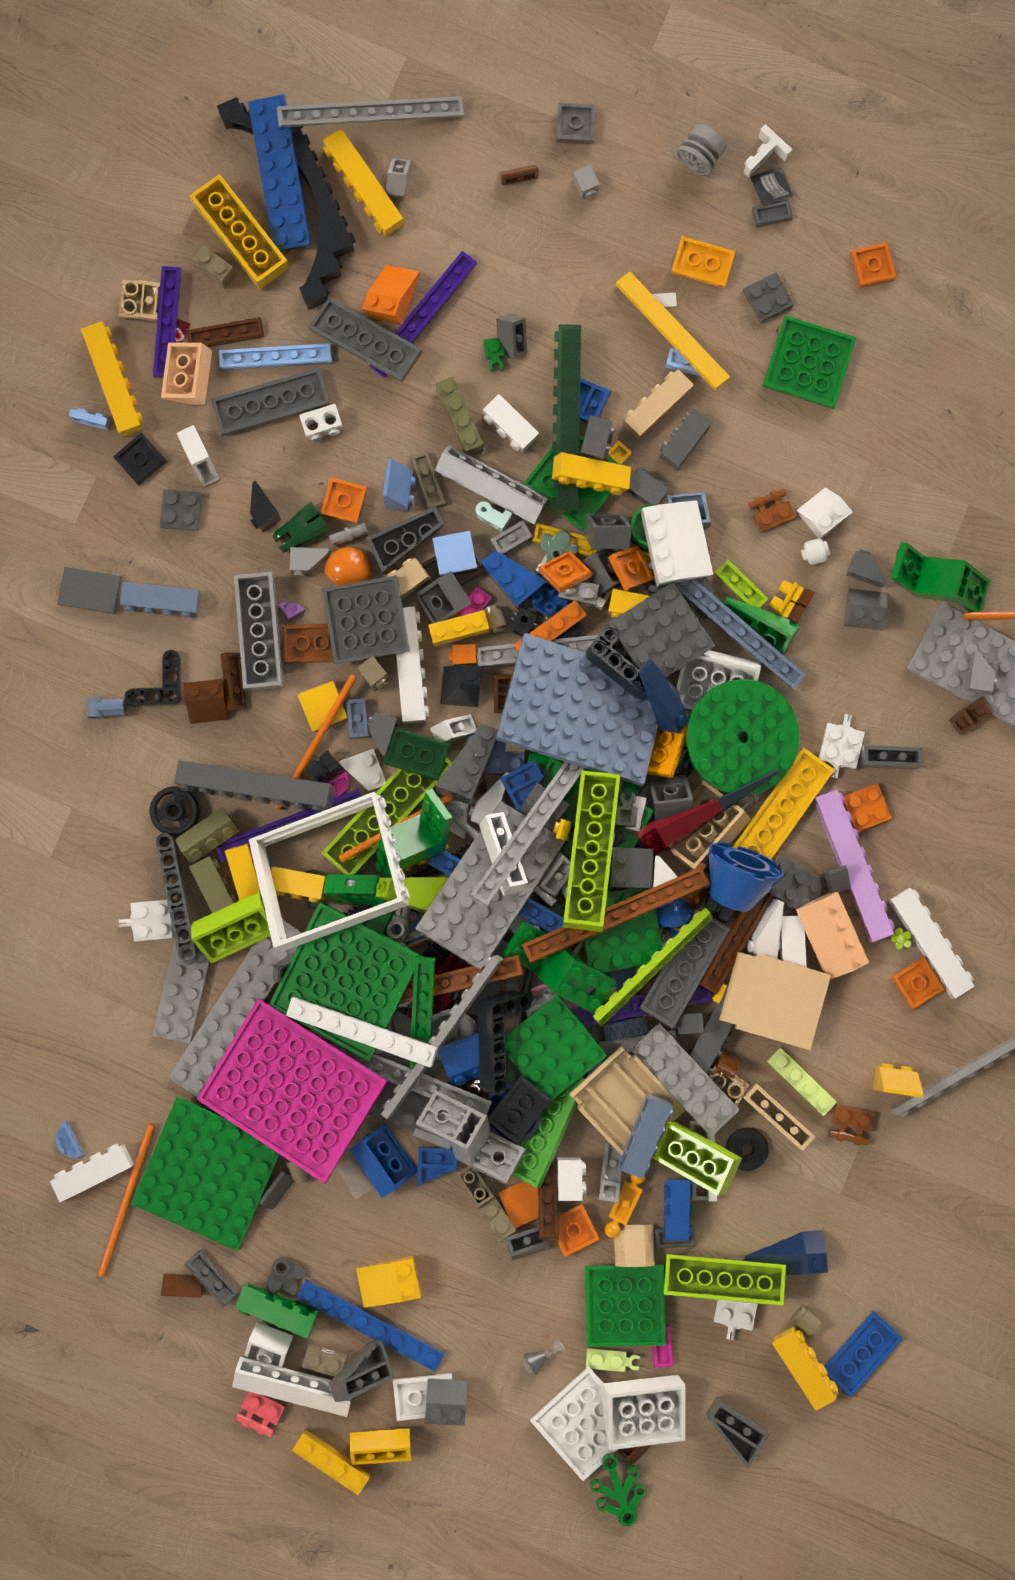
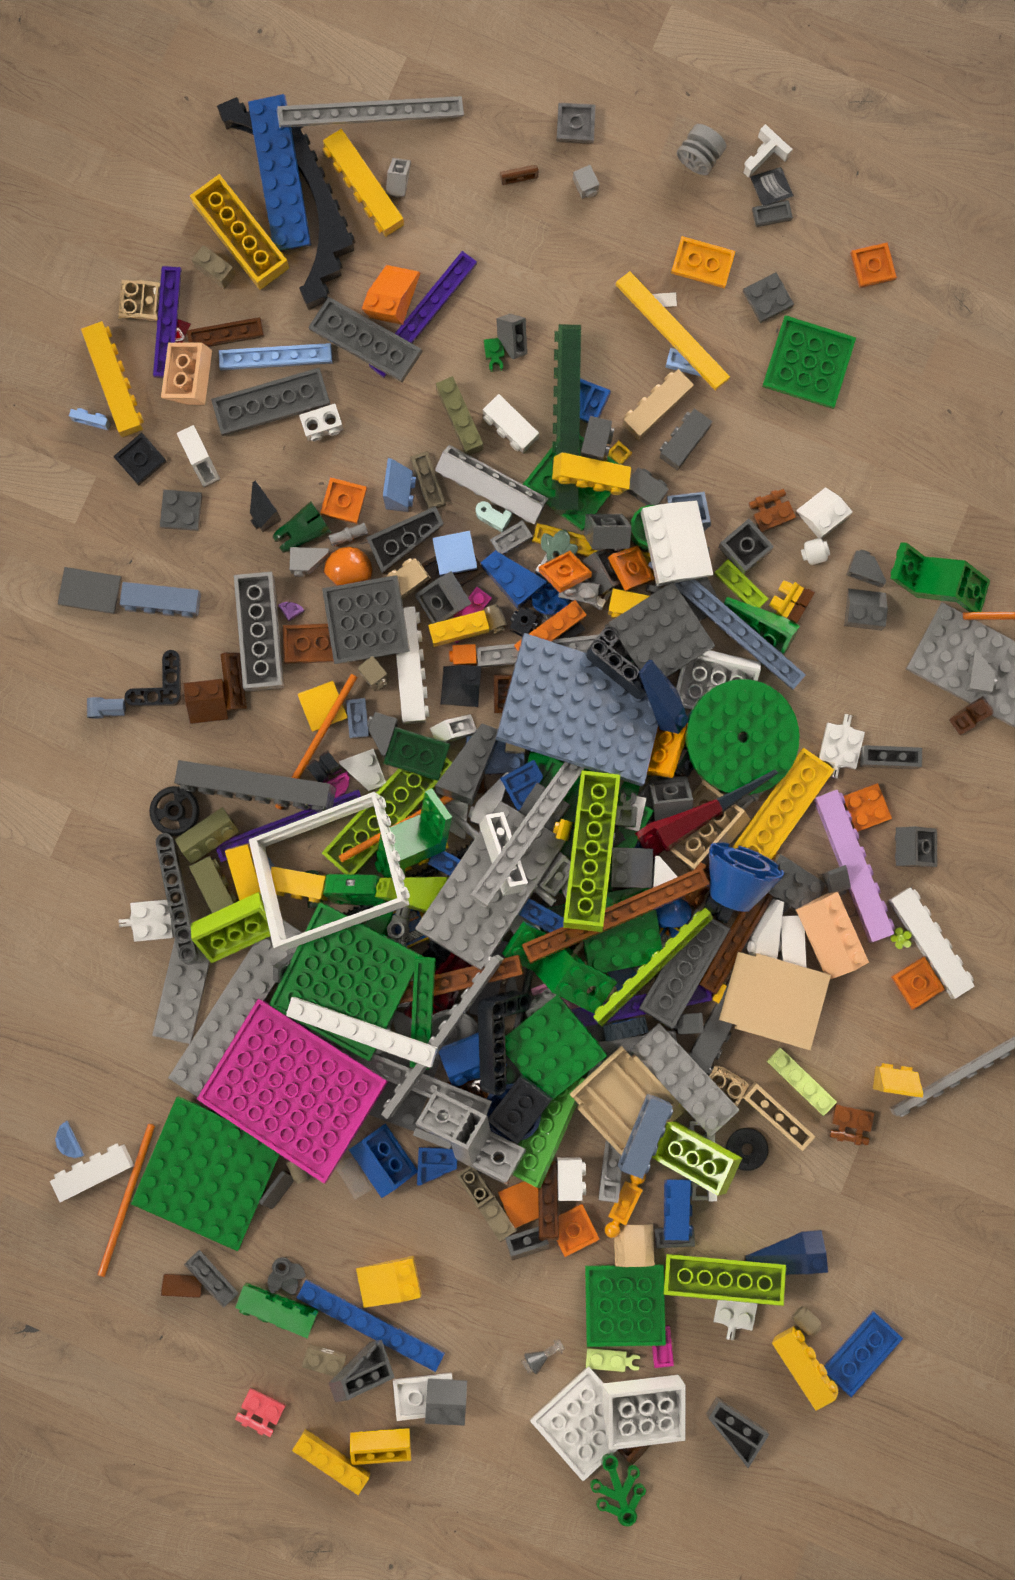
white brick [232,1357,352,1417] -> none
white slope [244,1322,293,1367] -> none
reddish brown slope [716,1048,740,1078] -> none
none -> dark grey brick [718,519,774,574]
none -> dark grey slope [895,826,937,867]

